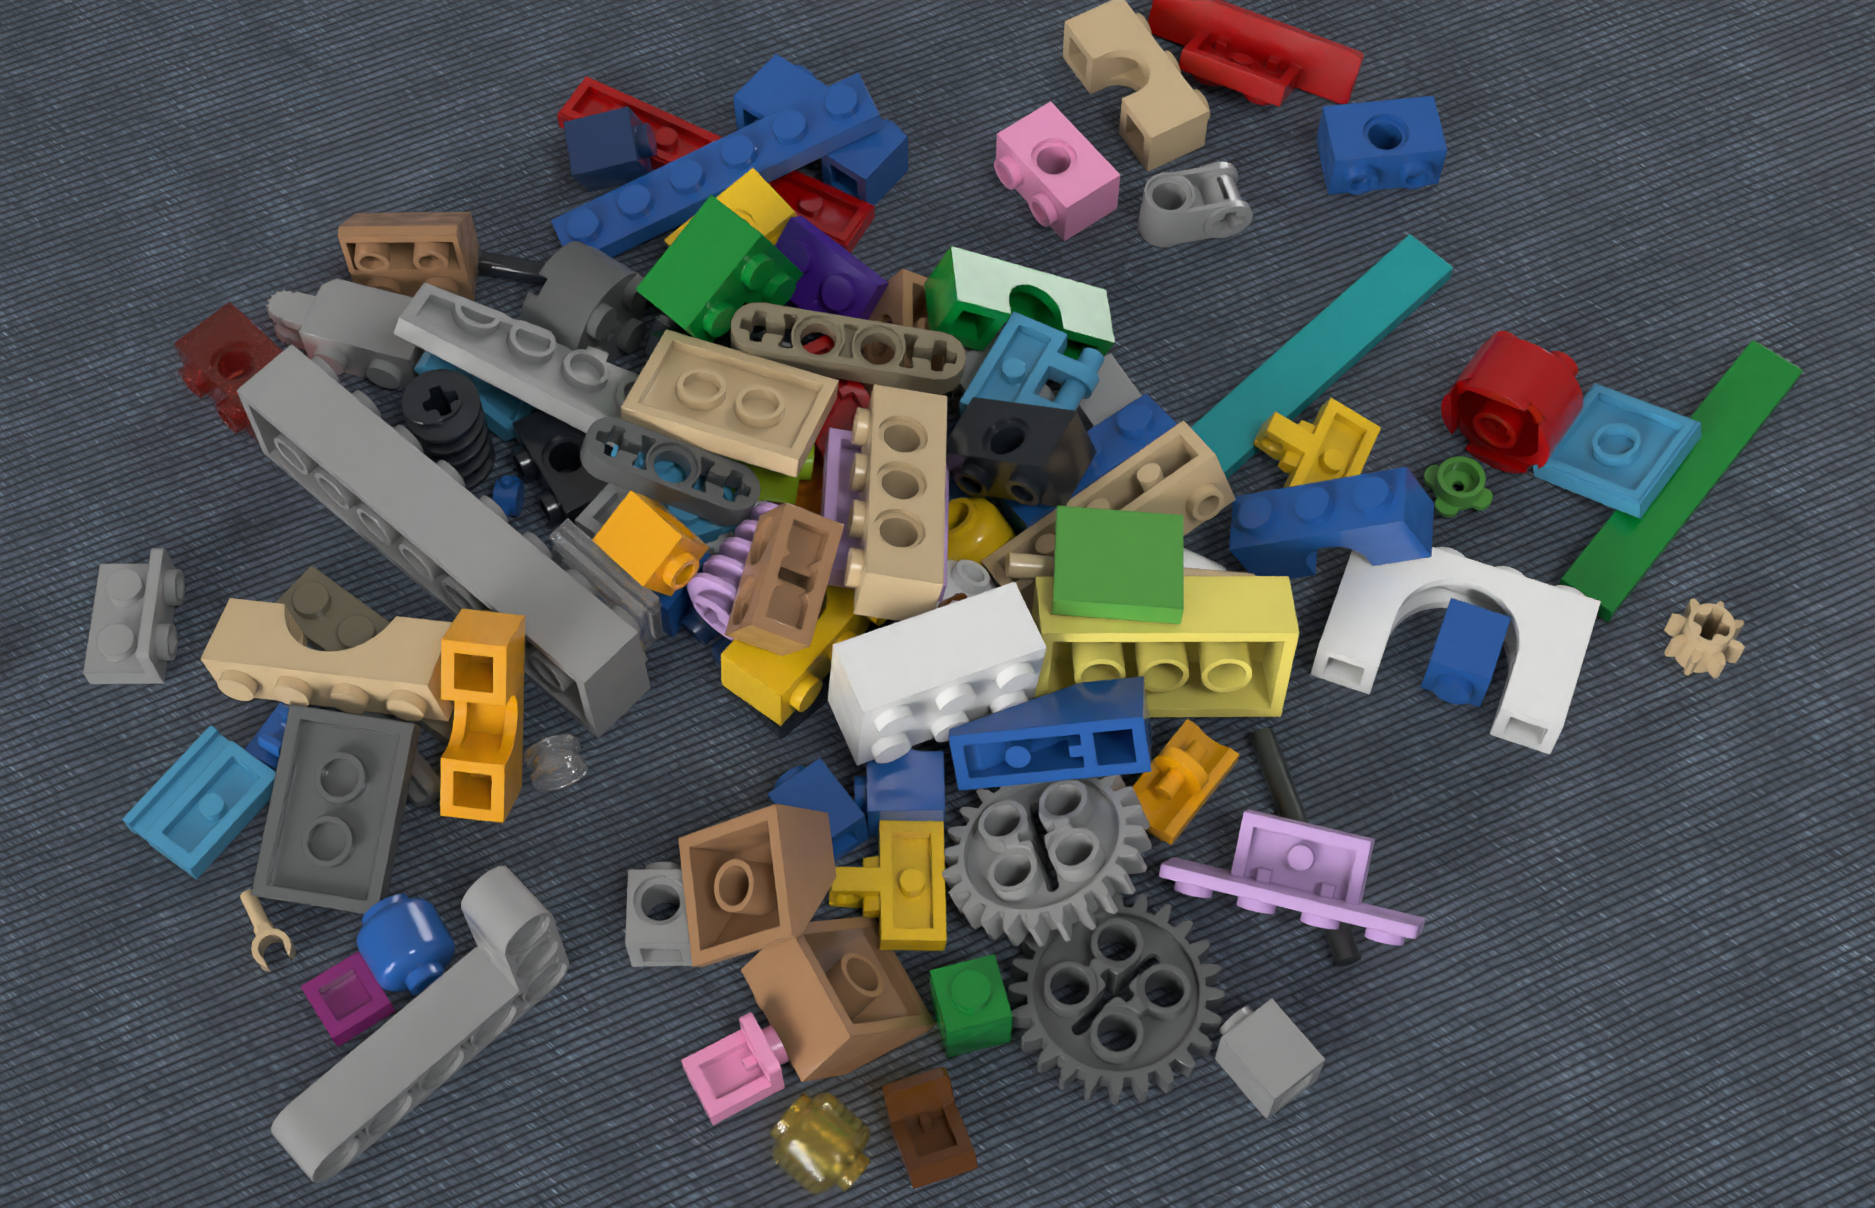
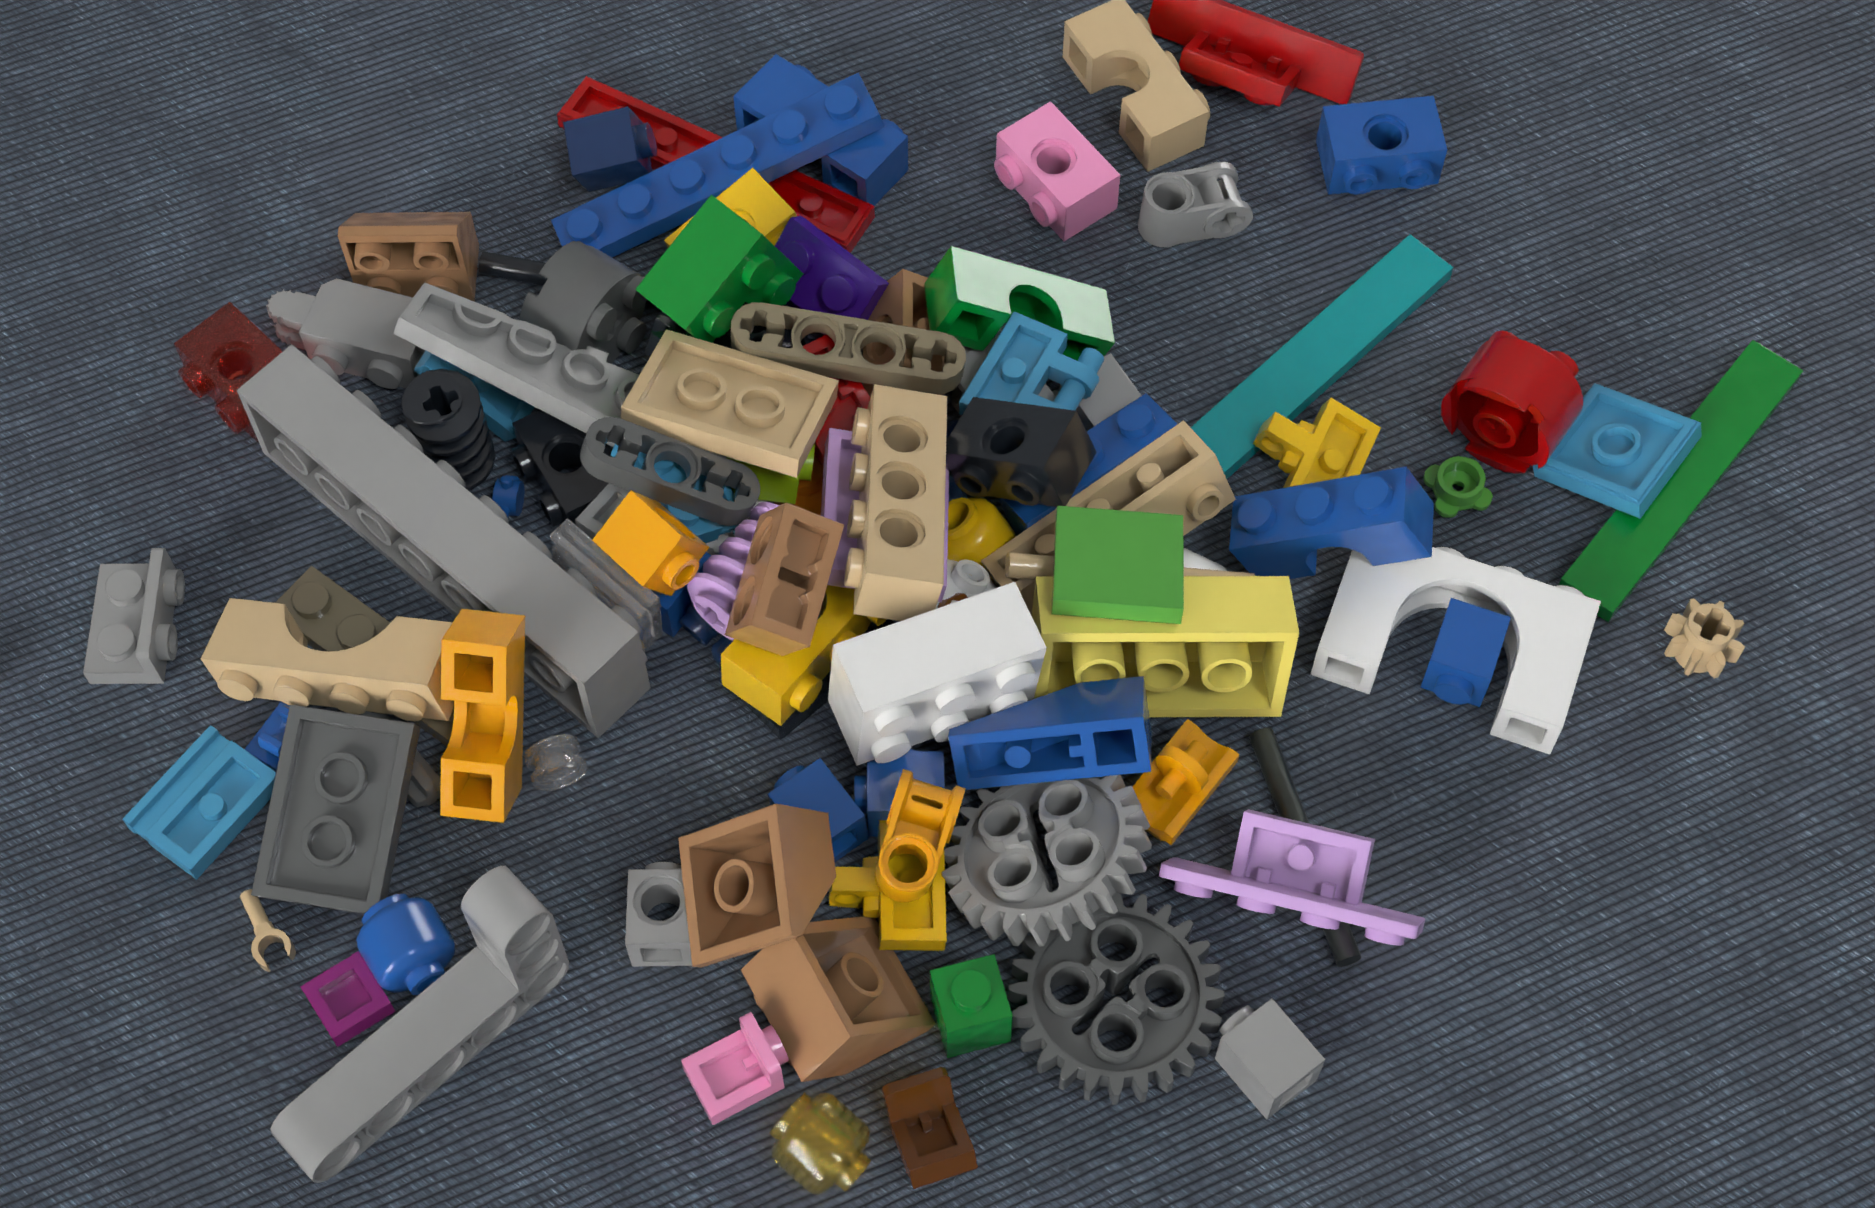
none -> light orange piece [875,769,966,903]

